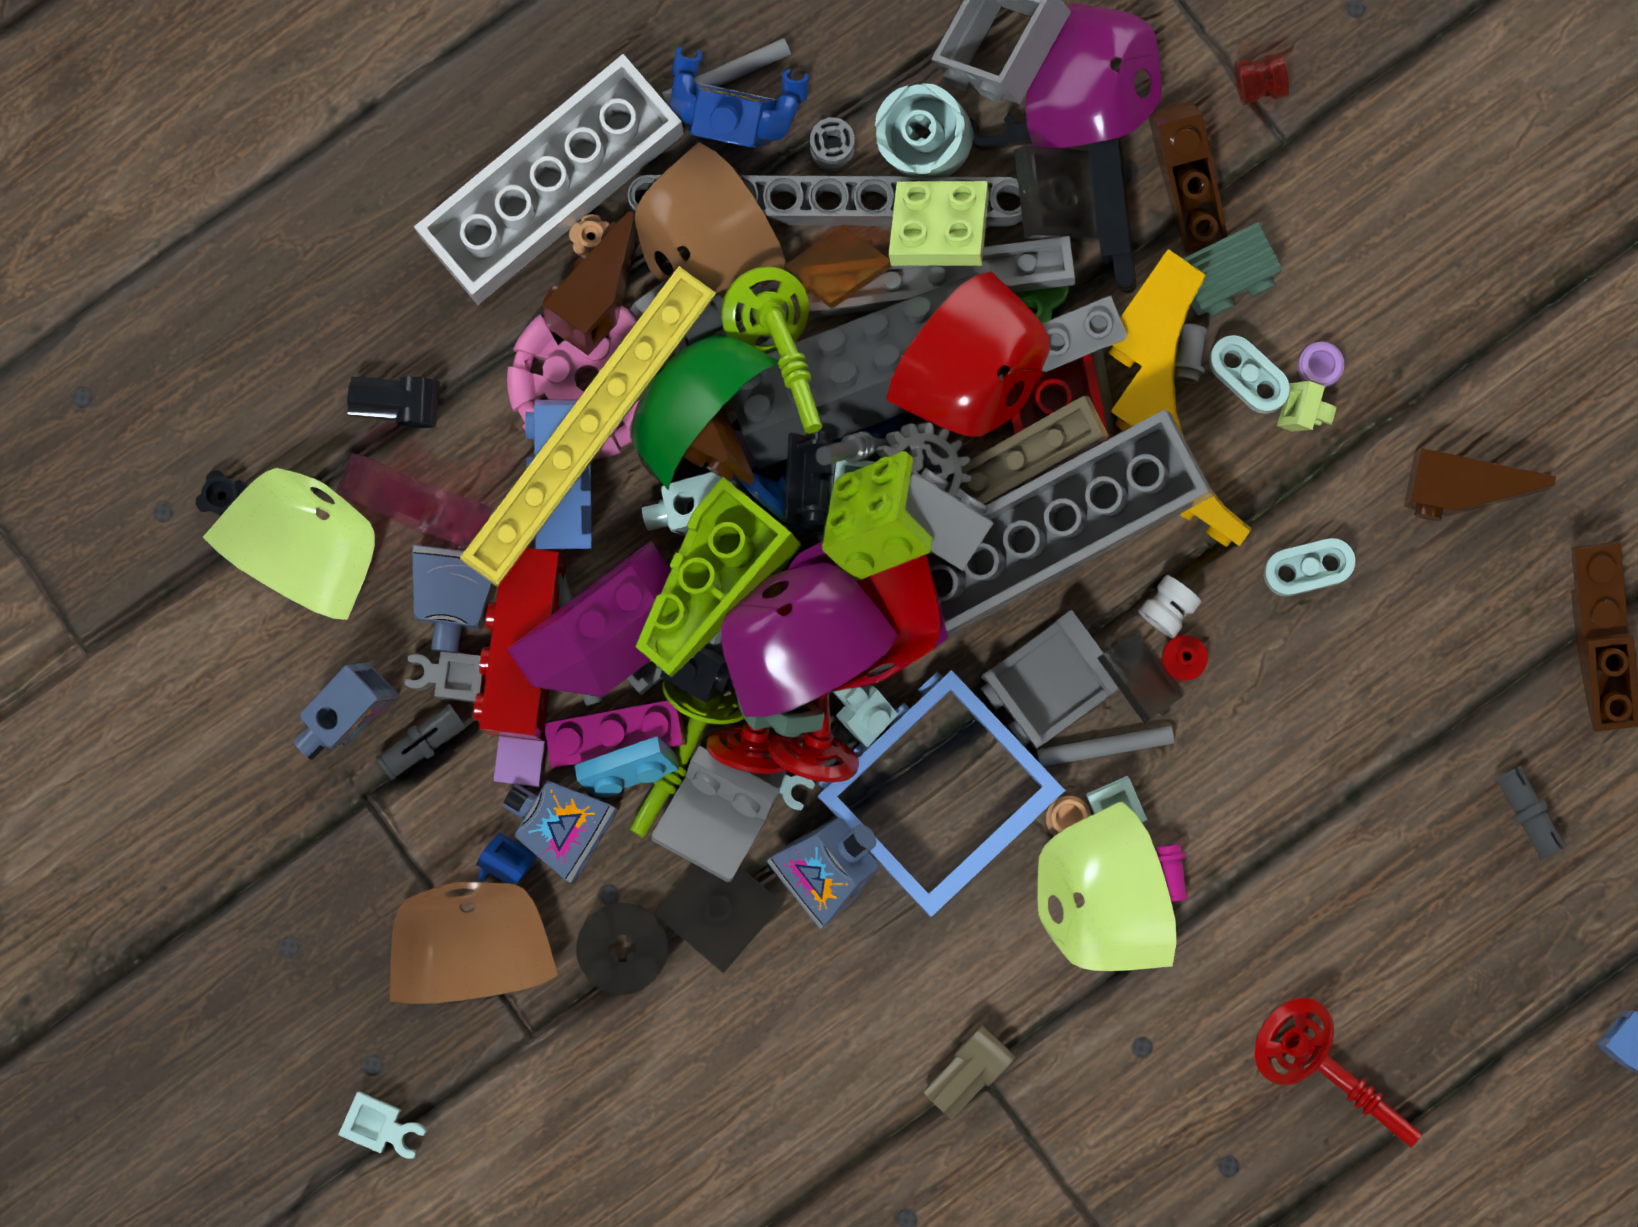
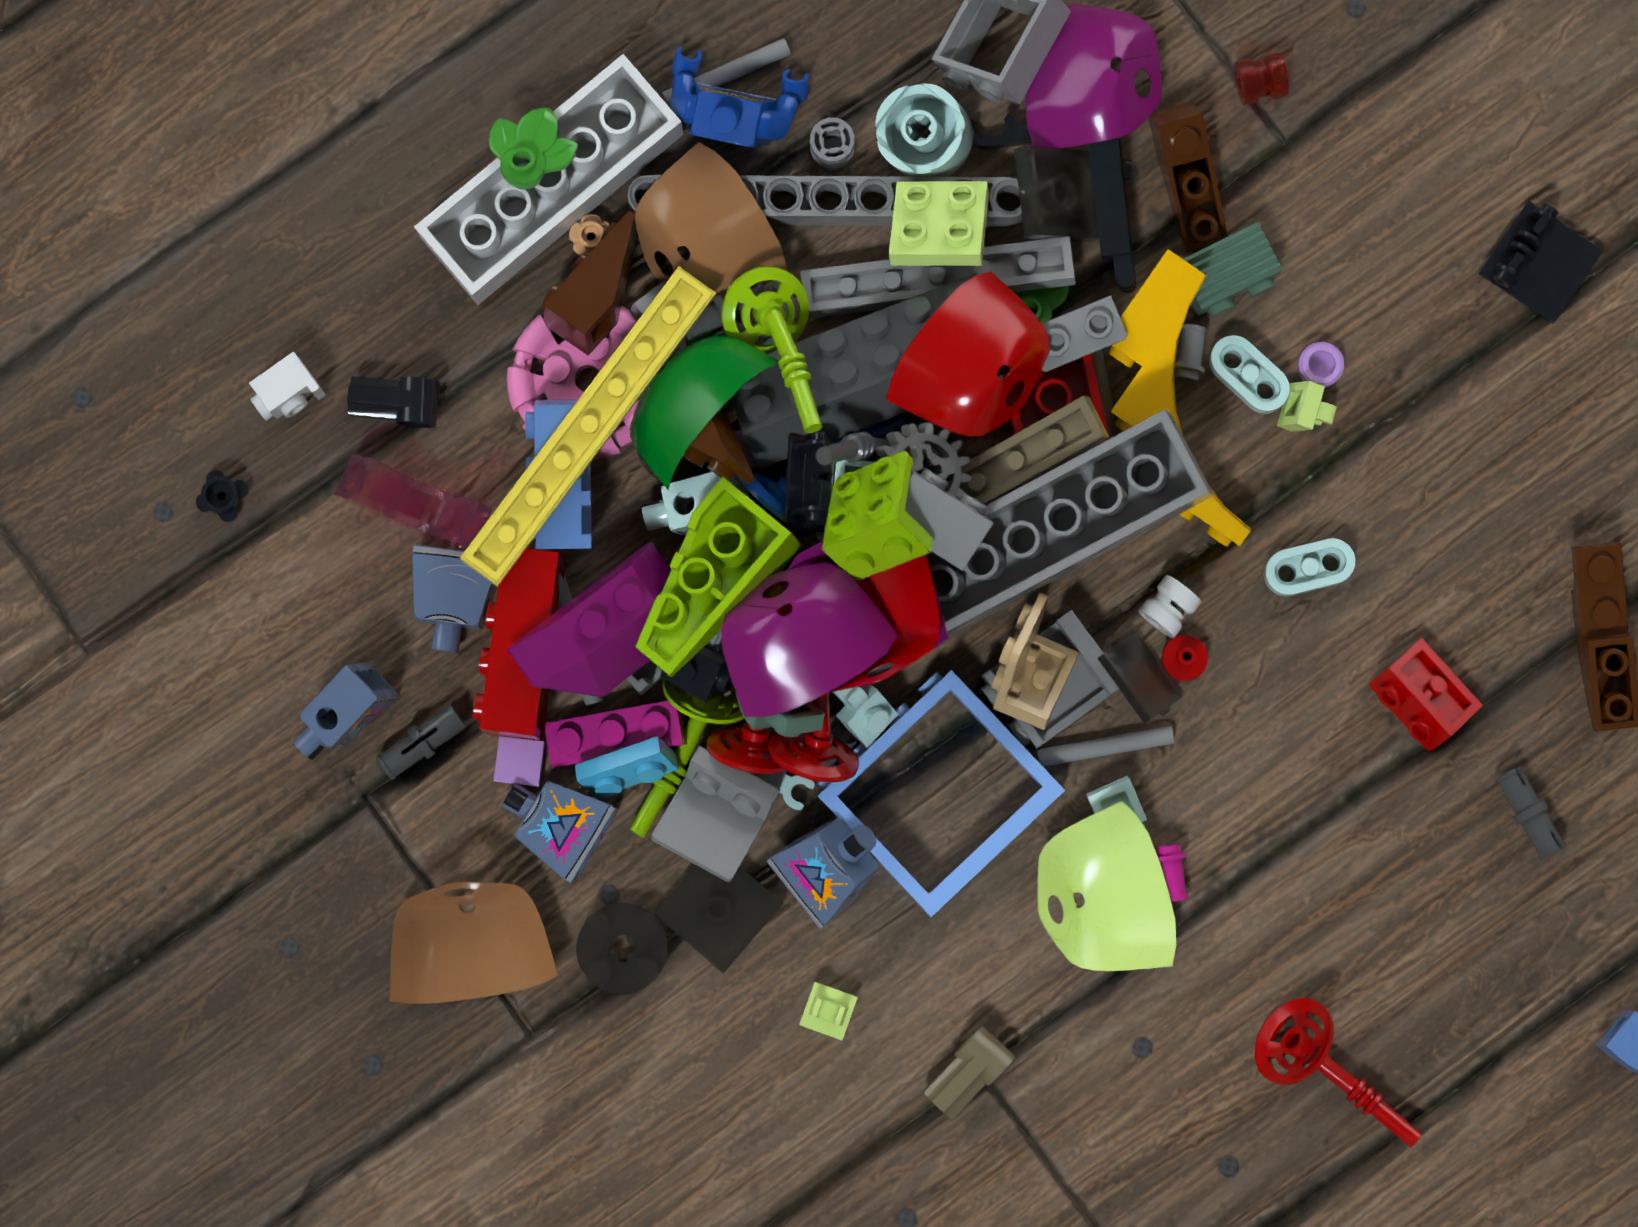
yellowish green piece [203,468,375,620] -> none
light aqua plate [338,1091,427,1159] -> none
light grey plate [404,651,486,702] -> none
blue tile [476,832,538,885] -> none
clear orange piece [784,225,892,309] -> none
light nougat plate [1046,796,1091,836] -> none
reddish brown slope [1404,448,1556,521] -> none
none -> white brick [249,351,326,421]
none -> bright green plate [489,108,578,190]
none -> yellowish green tile [799,982,858,1041]
none -> tan bracket [991,592,1079,730]
none -> red bracket [1369,638,1483,751]
none -> black hinge [1479,200,1604,324]

